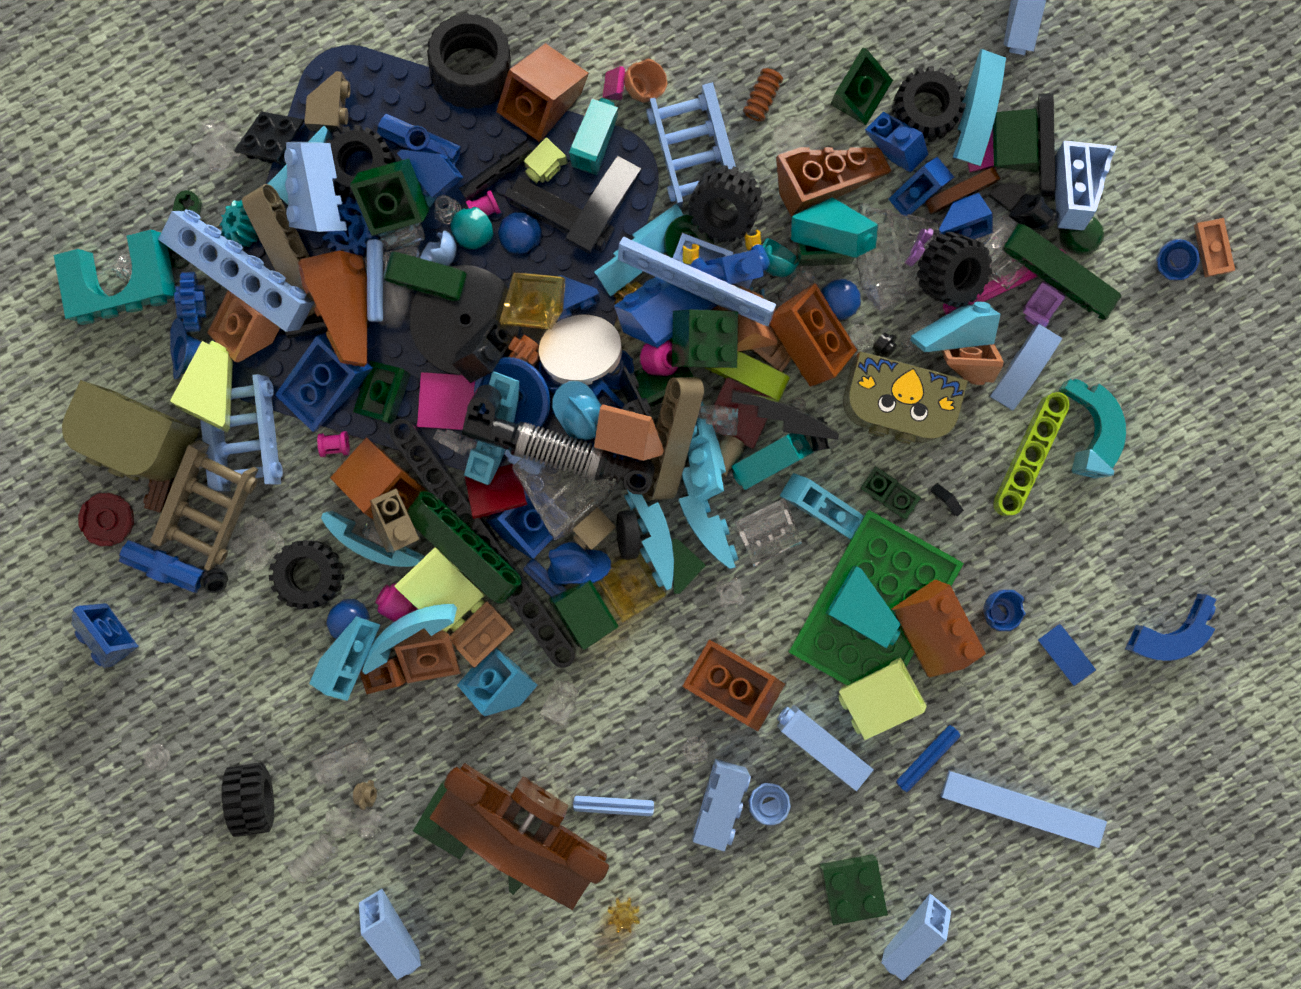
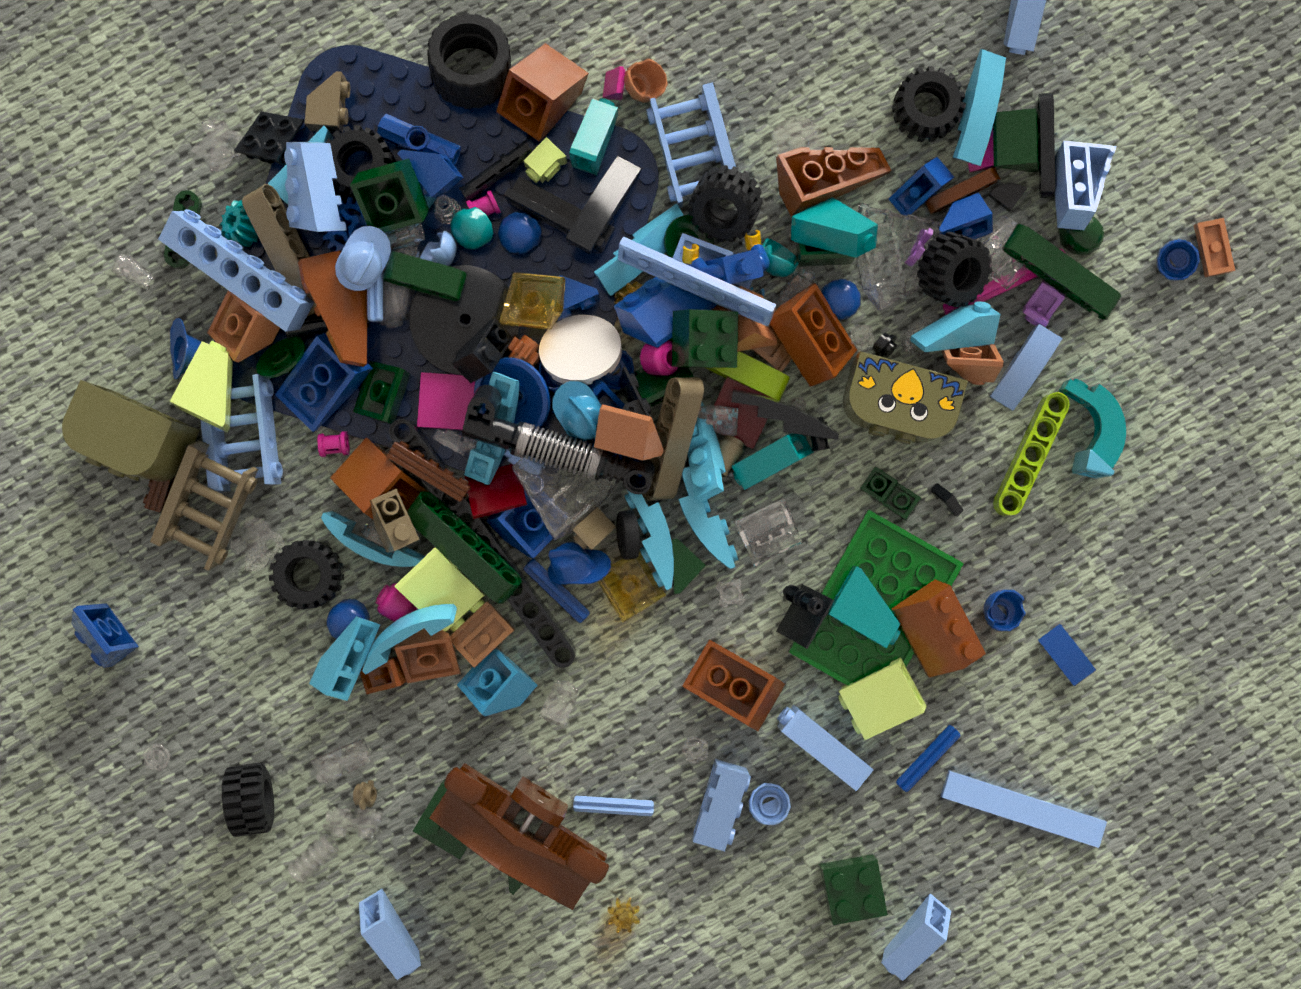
teal arch [53,229,176,325] -> none
dark red tile [78,493,134,546] -> none
blue piece [119,540,206,593] -> none
blue gear [174,272,207,332] -> none
black plate [200,568,228,593] -> none
dark green slope [548,580,619,650] -> none
dark orange piece [743,68,783,121] -> none
medium azure slope [780,473,864,539] -> none
dark green slope [830,48,893,125] -> none
blue slope [865,112,929,173] -> none
black piece [1008,194,1059,231] -> none
blue arch [1125,594,1217,661] -> none
none -> dark green dish [256,337,306,378]
none -> light blue piece [335,226,391,291]
none -> reddish brown piece [386,441,471,502]
none -> black hinge [776,584,835,649]

